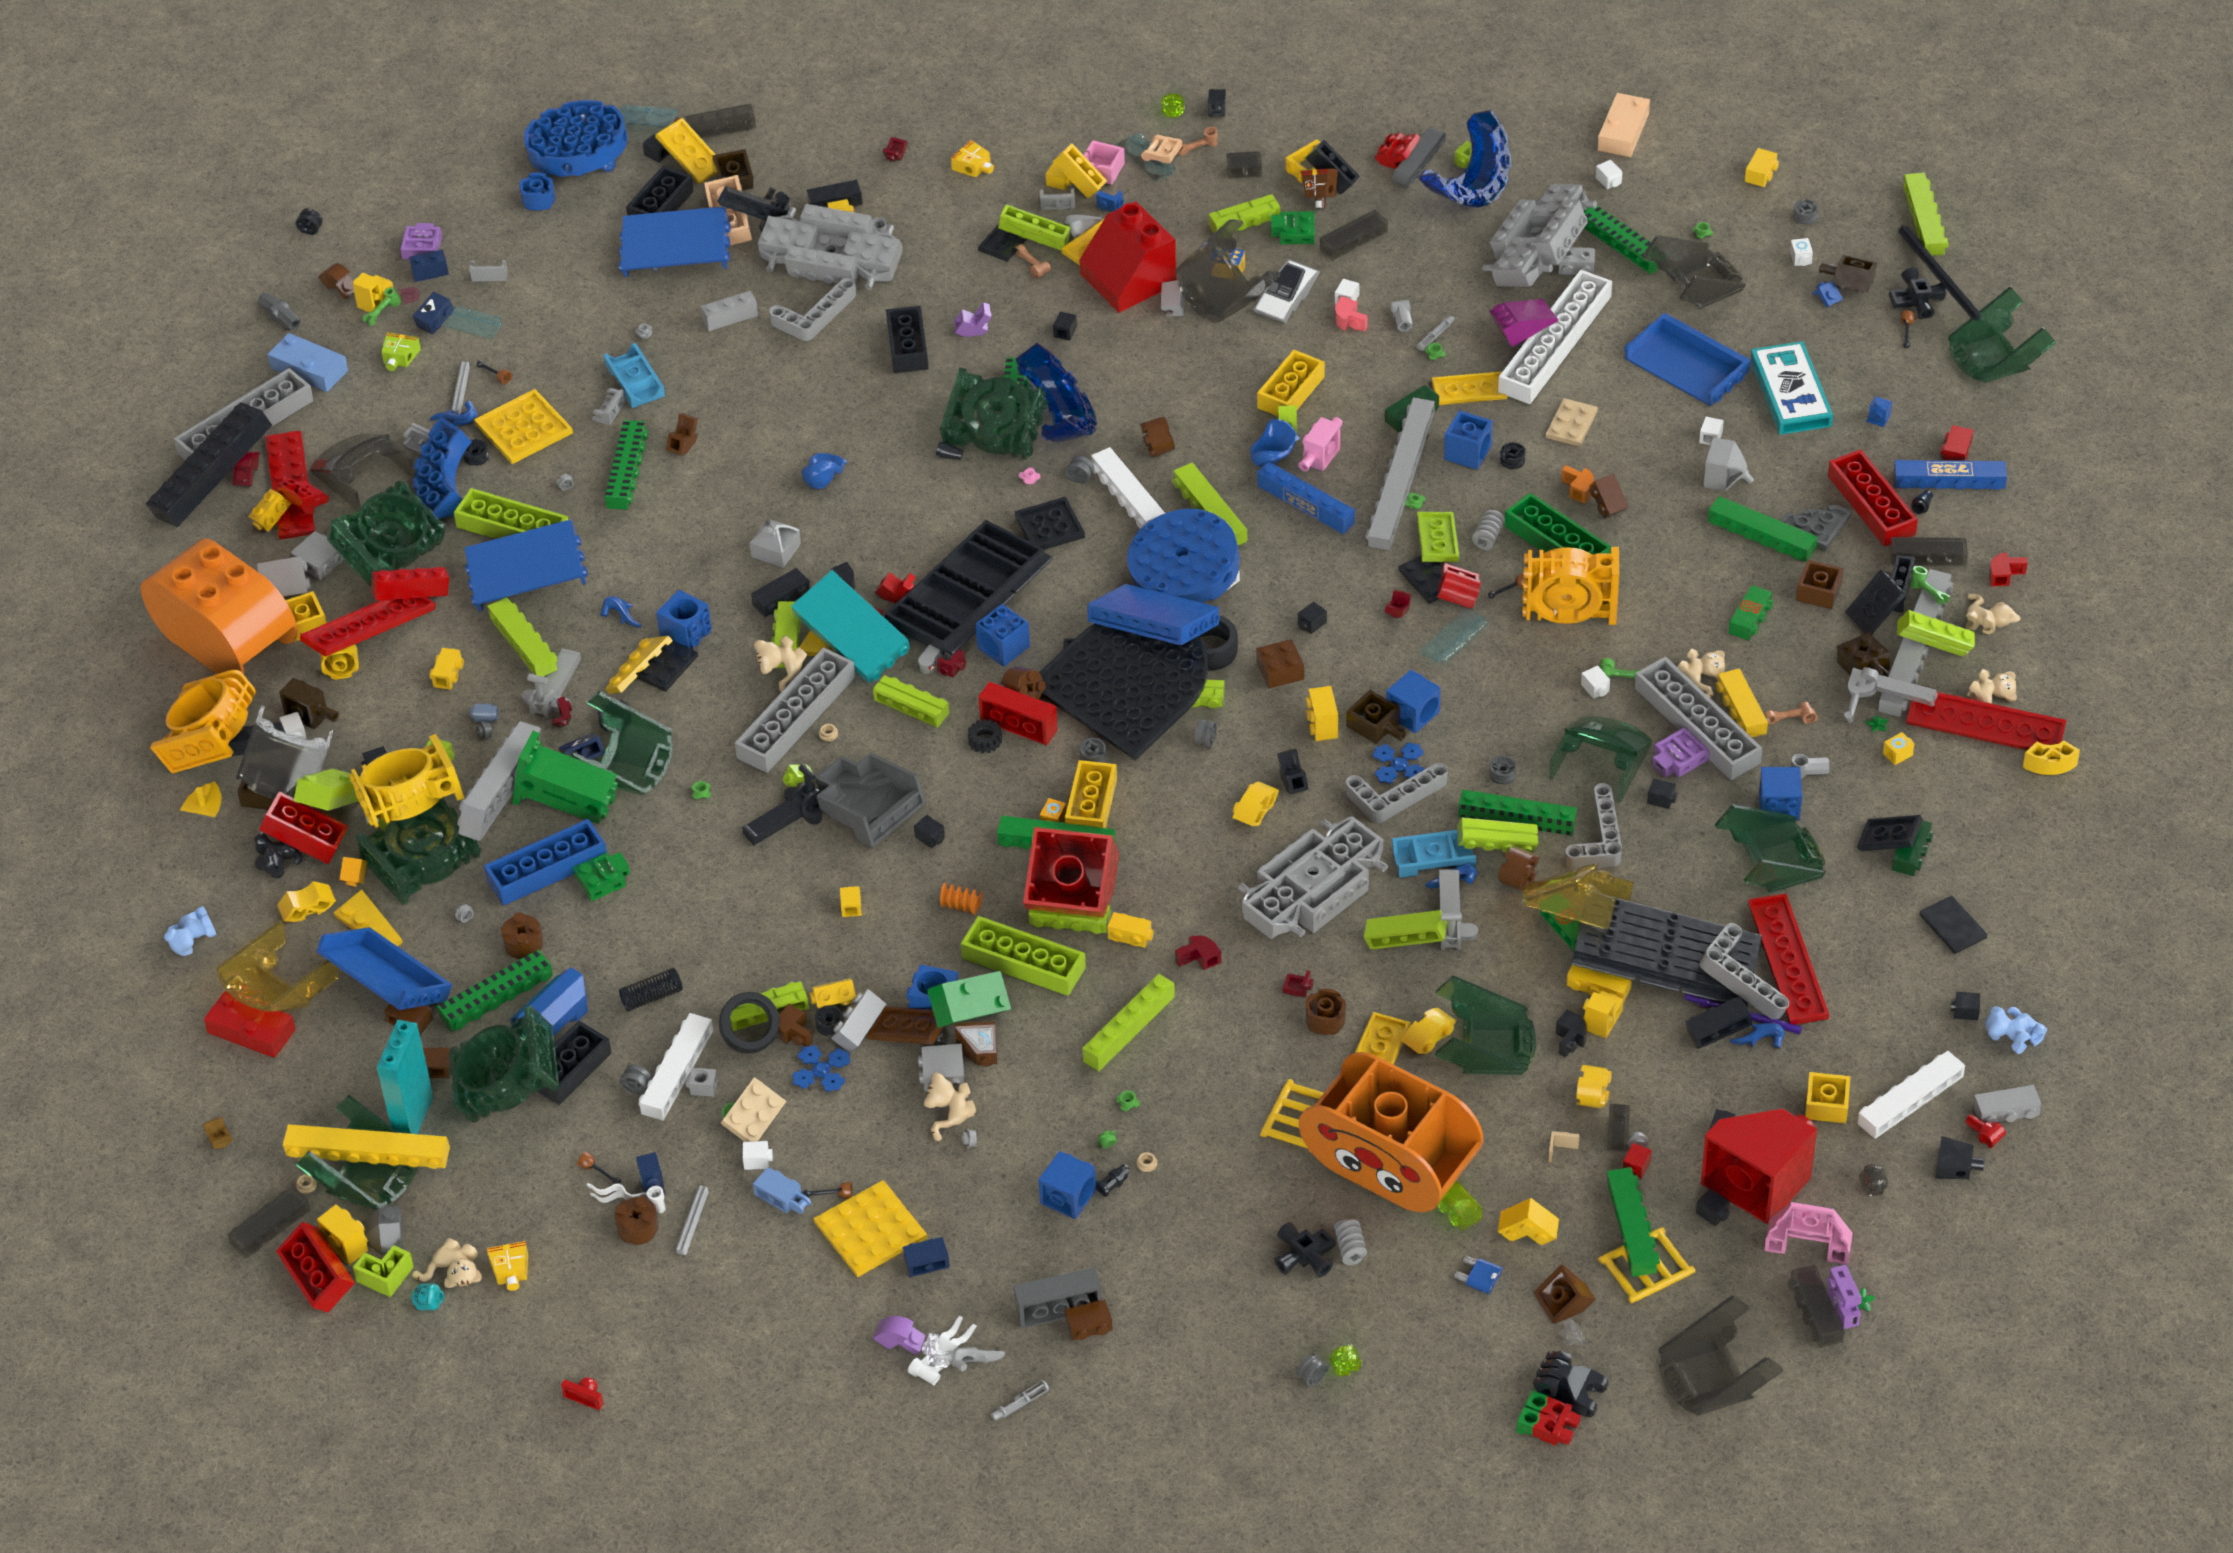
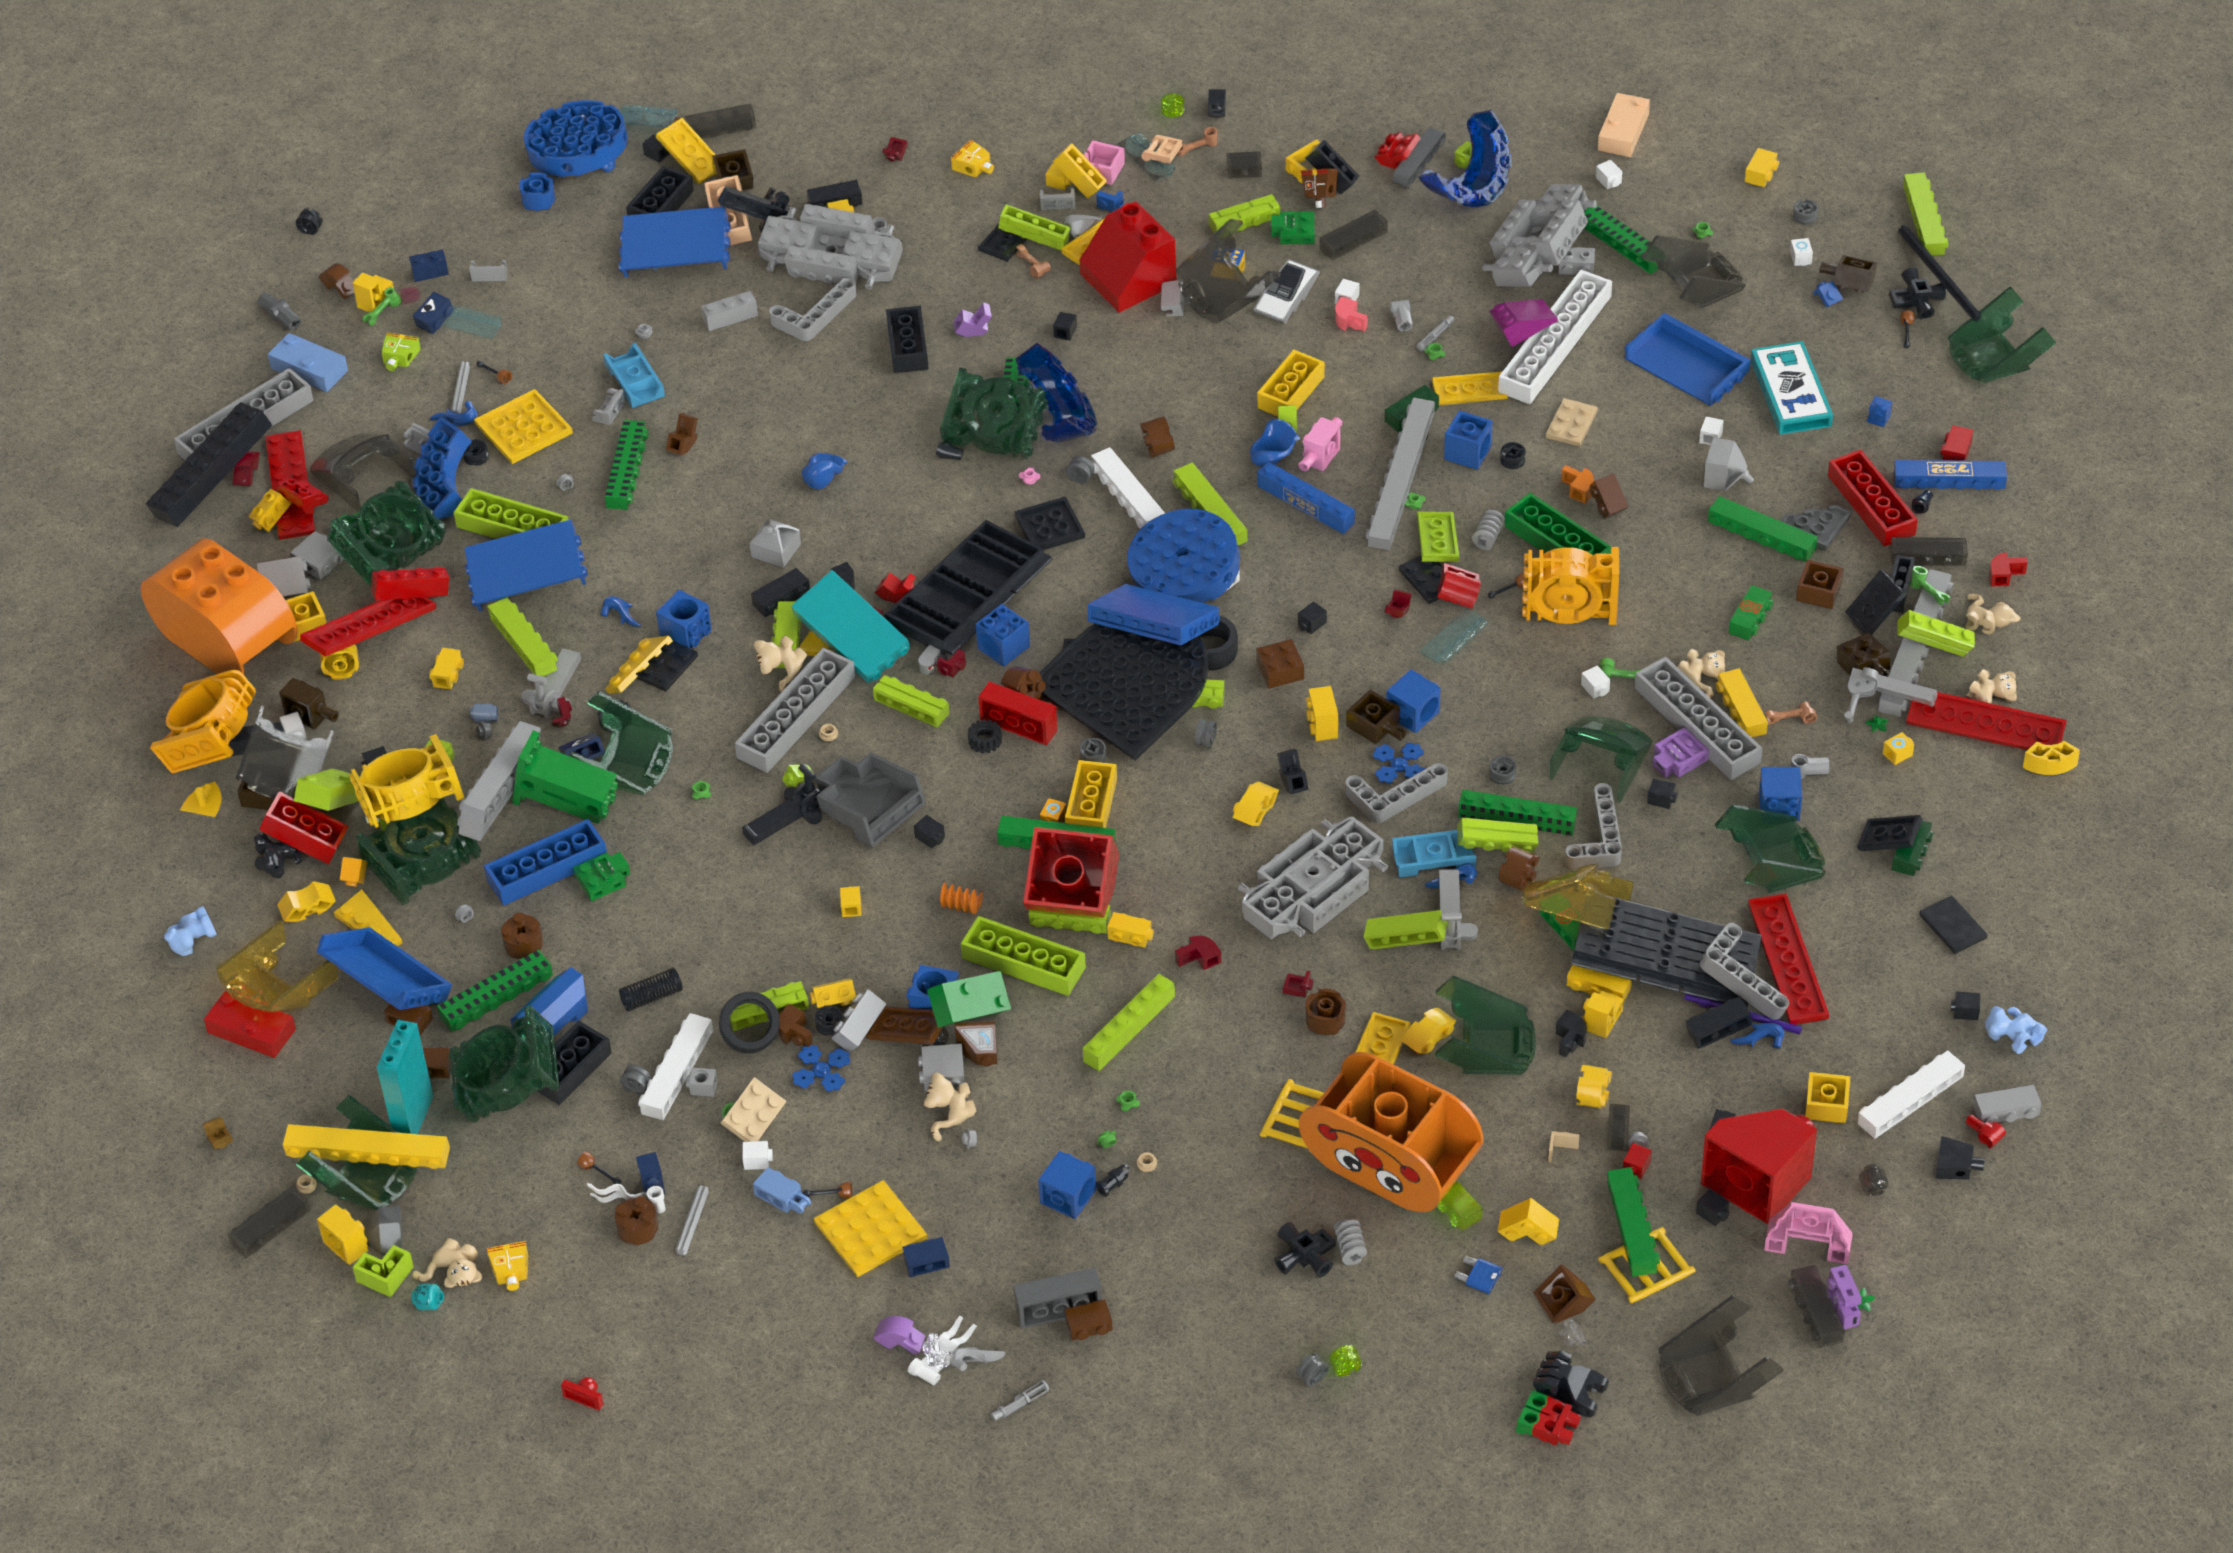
red brick [276,1222,355,1313] -> none
medium lavender piece [400,223,442,260] -> none

